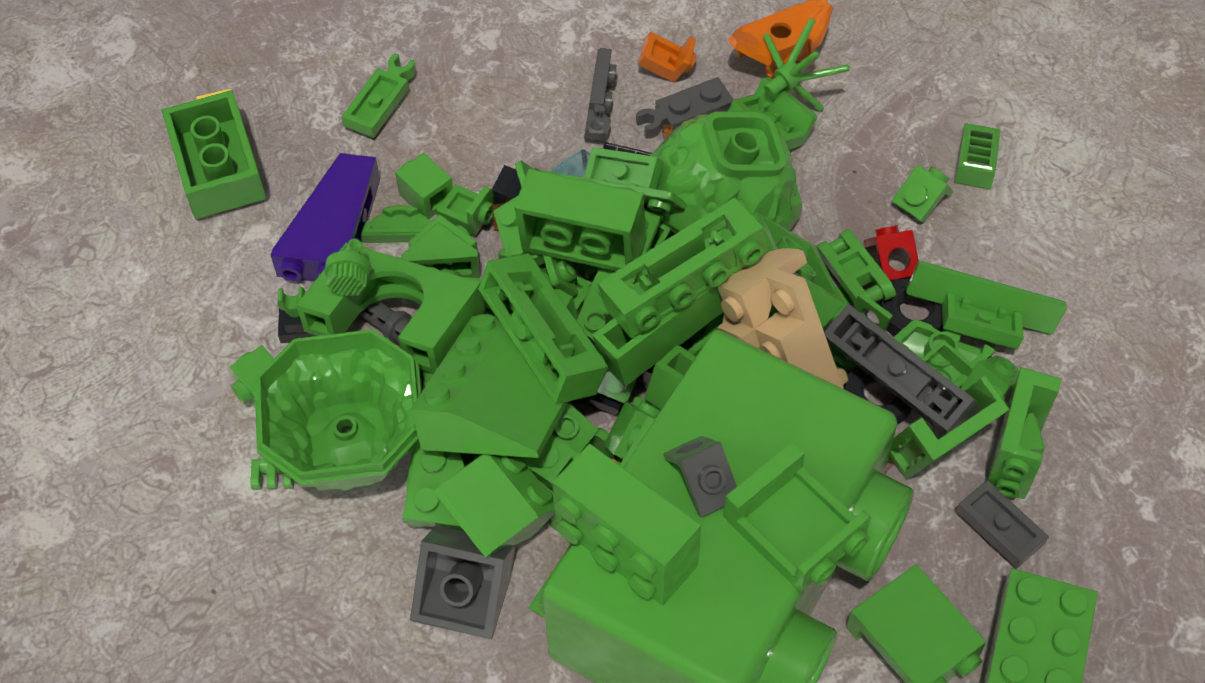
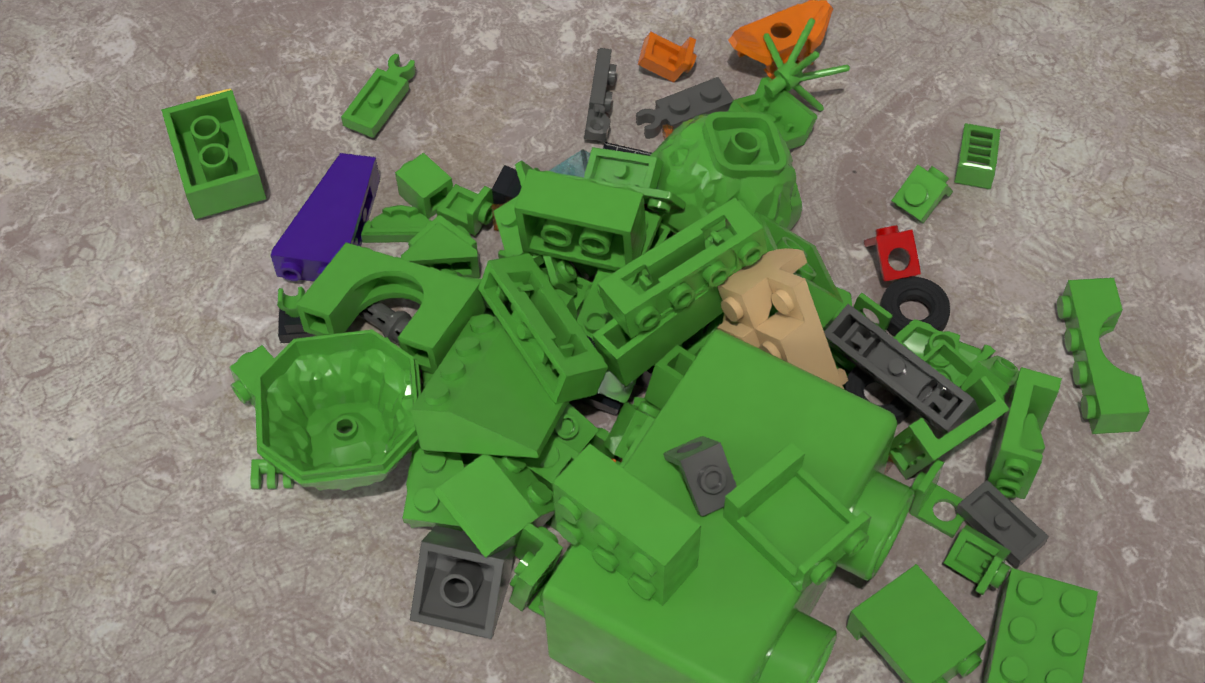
bright green piece [325,239,371,297] -> none
bright green plate [815,229,896,312] -> none
bright green bracket [906,261,1067,350] -> none
none -> bright green bracket [509,523,563,611]
none -> bright green bracket [909,458,965,538]
none -> bright green bracket [944,525,1011,595]
none -> bright green arch [1057,278,1150,434]

